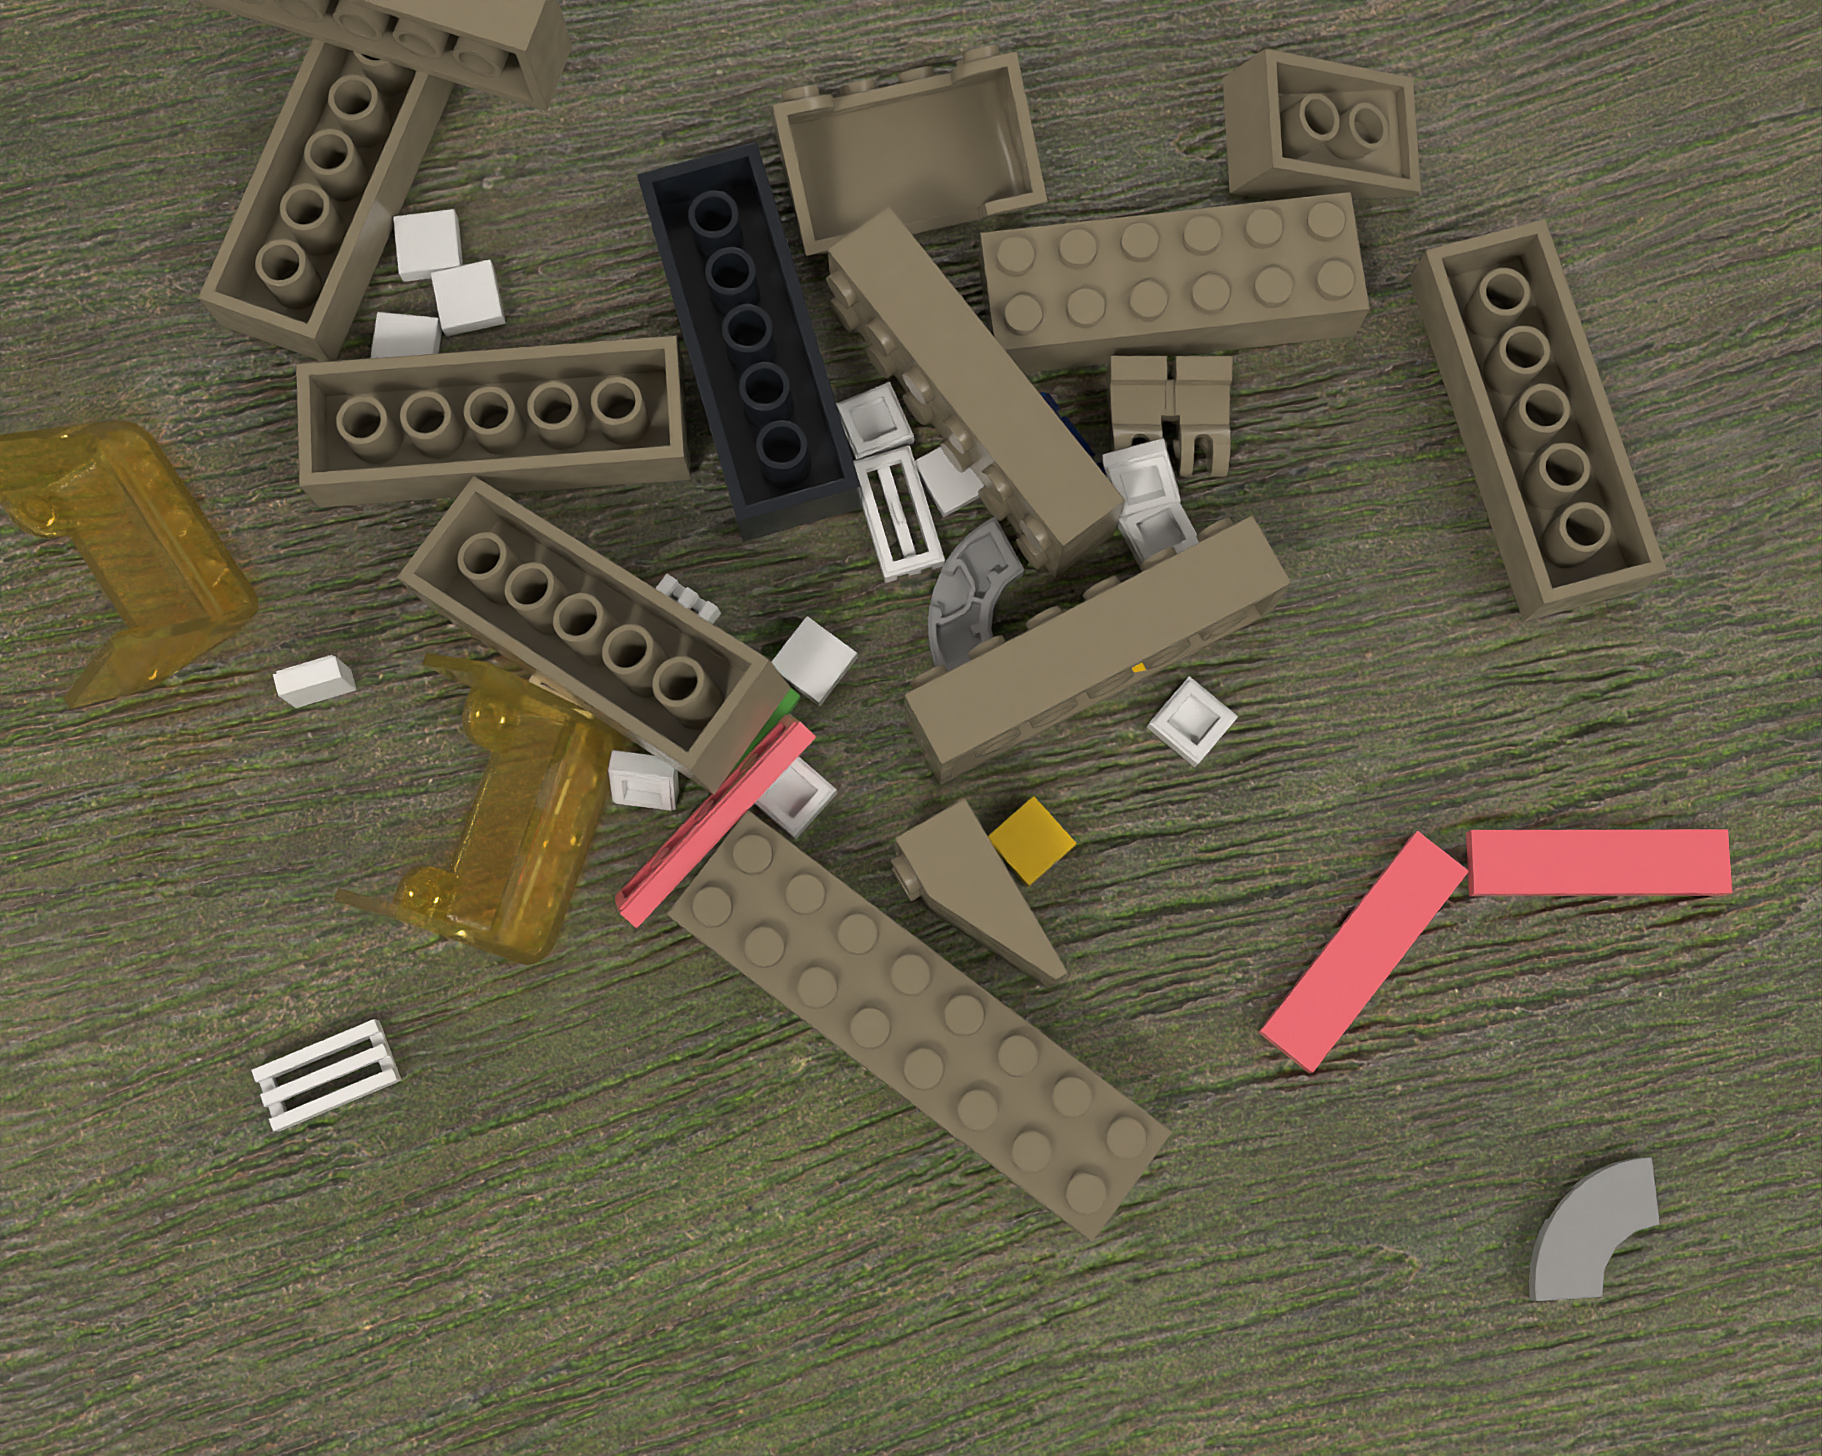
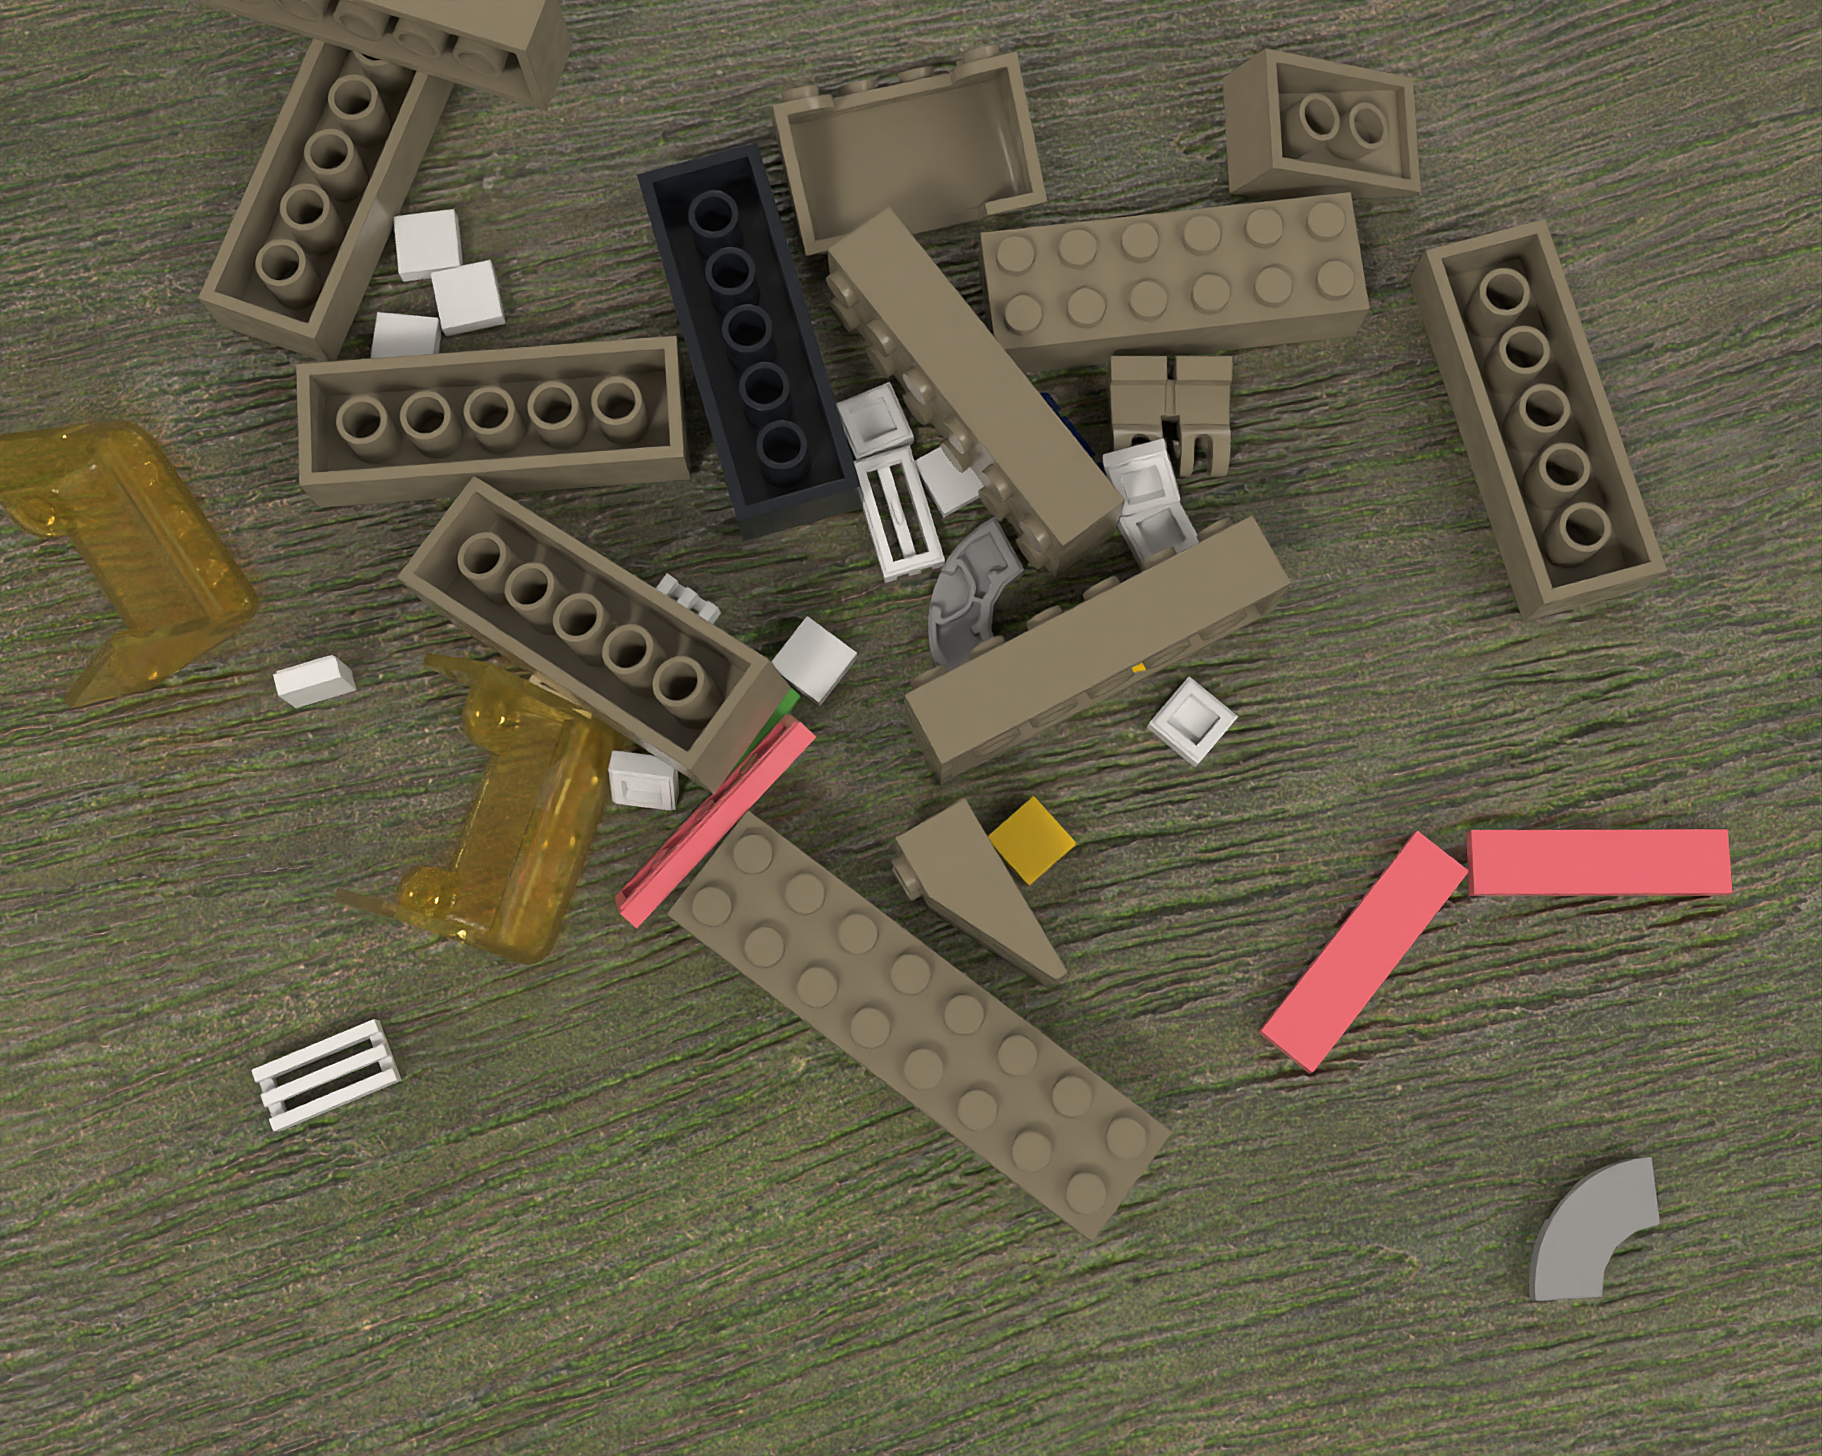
white tile [754,756,837,840] -> none

